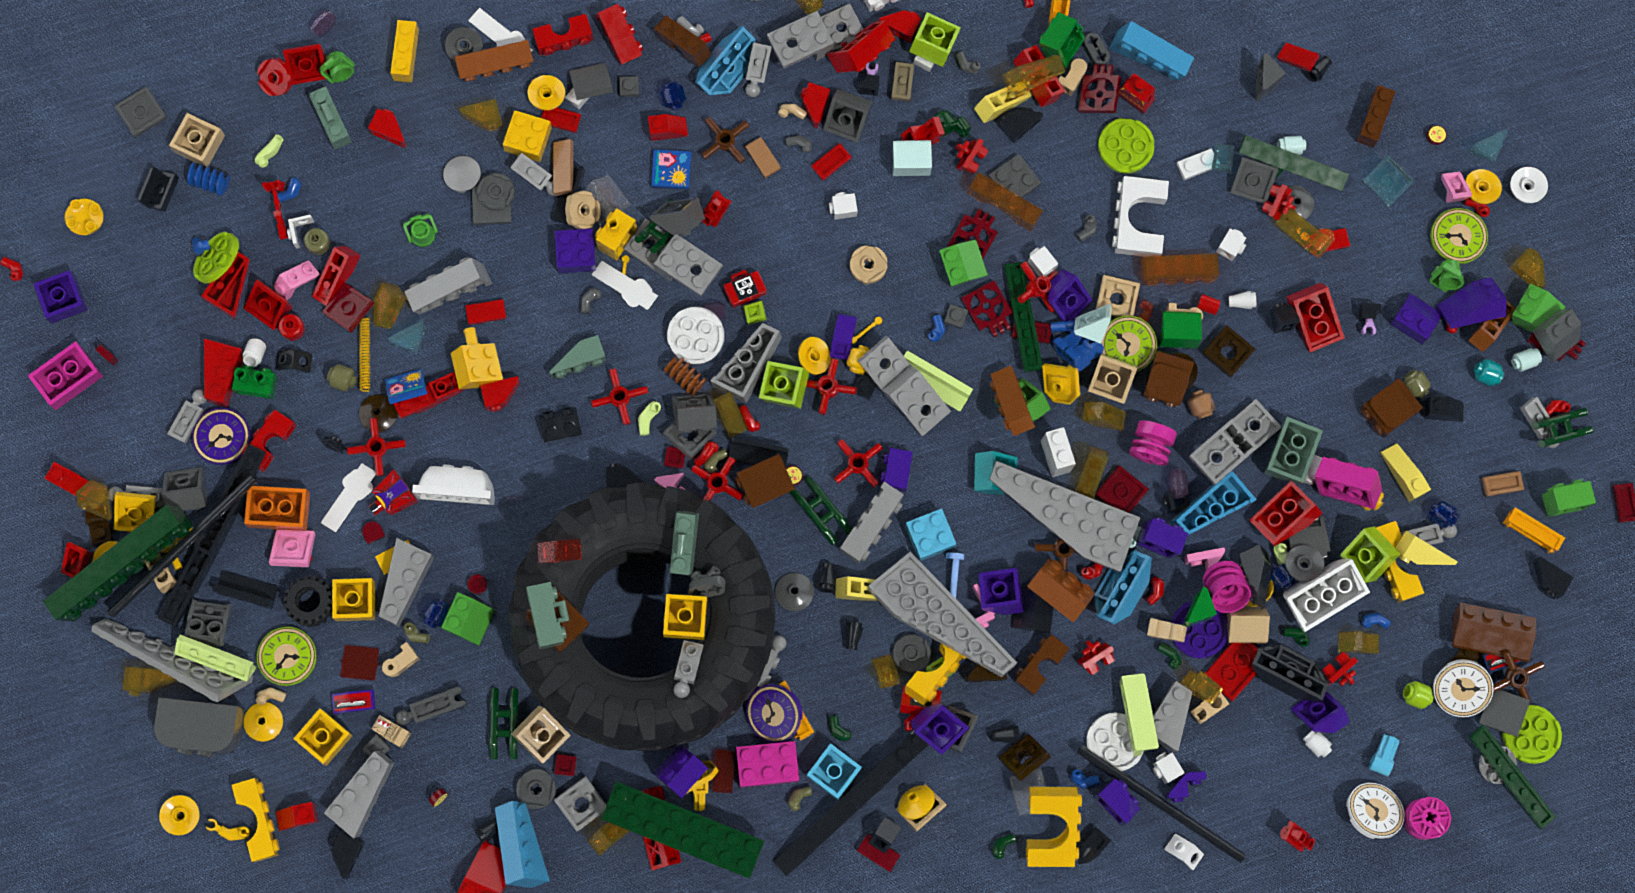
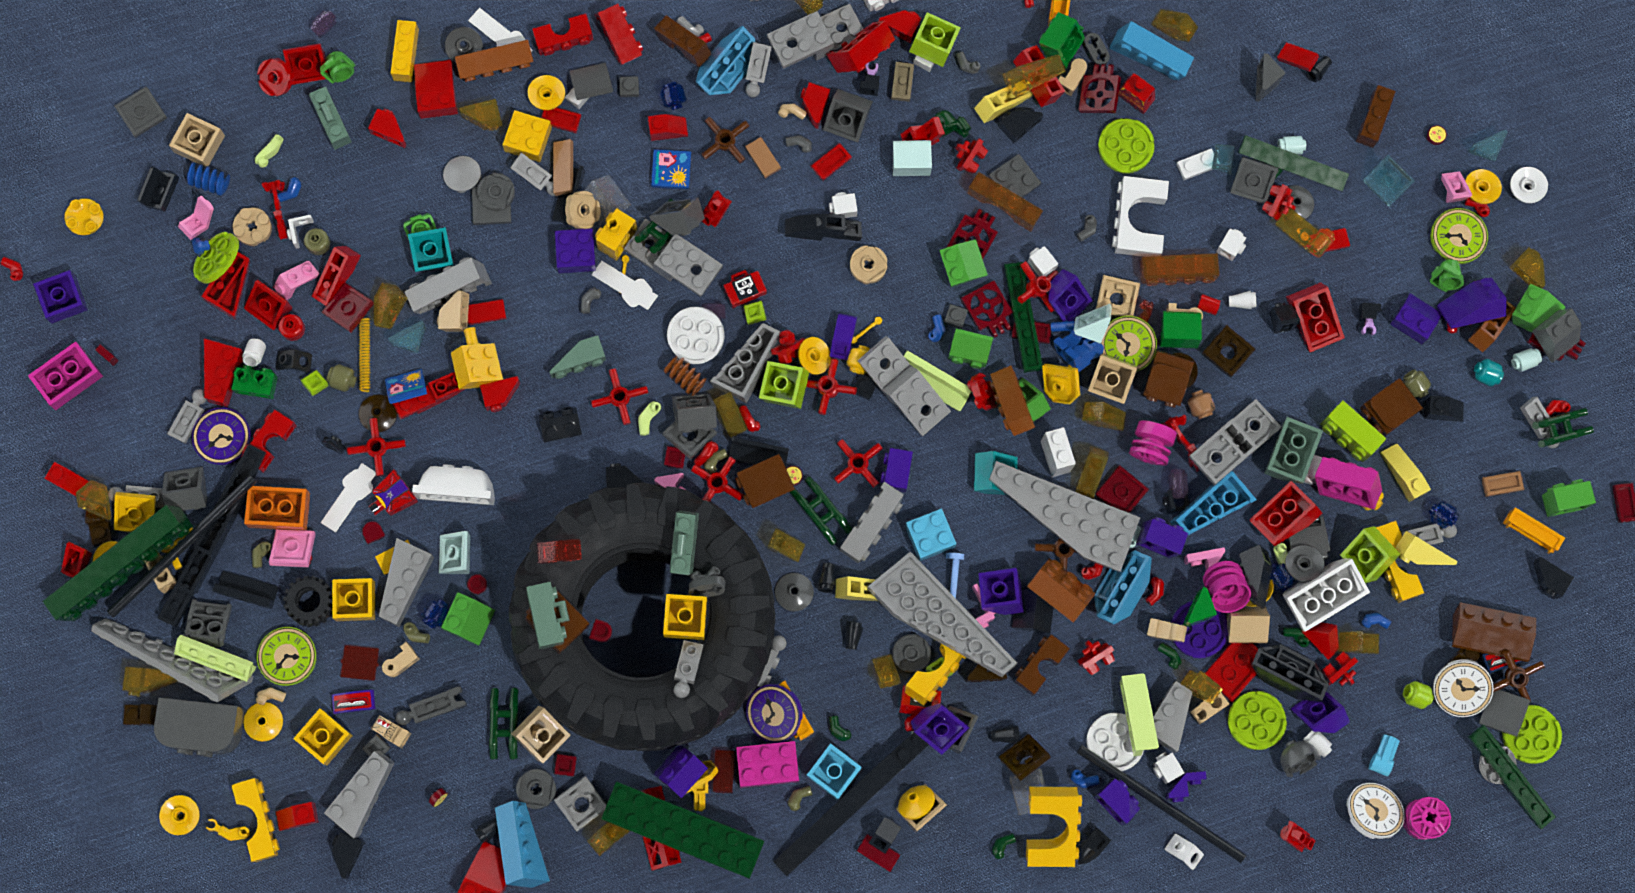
none -> dark brown slope [123,704,157,726]
none -> bright pink bracket [178,196,214,240]
none -> tan plate [233,208,272,246]
none -> olive arm [252,541,272,568]
none -> lime tile [301,370,328,396]
none -> teal slope [408,227,453,272]
none -> red slope [414,60,458,119]
none -> tan slope [437,291,469,332]
none -> light aqua slope [439,531,470,574]
none -> dark red tile [589,619,612,642]
none -> clear yellow slope [768,528,806,562]
none -> red hips [771,330,806,364]
none -> black slope [785,214,862,241]
none -> bright green slope [948,329,993,369]
none -> red plate [967,373,998,411]
none -> clear yellow slope [1152,9,1198,42]
none -> red piece [1160,415,1200,472]
none -> lime tile [1227,691,1287,750]
none -> dark grey cylinder [1280,740,1321,777]
none -> red slope [1301,622,1339,660]
none -> lime brick [1320,400,1386,462]

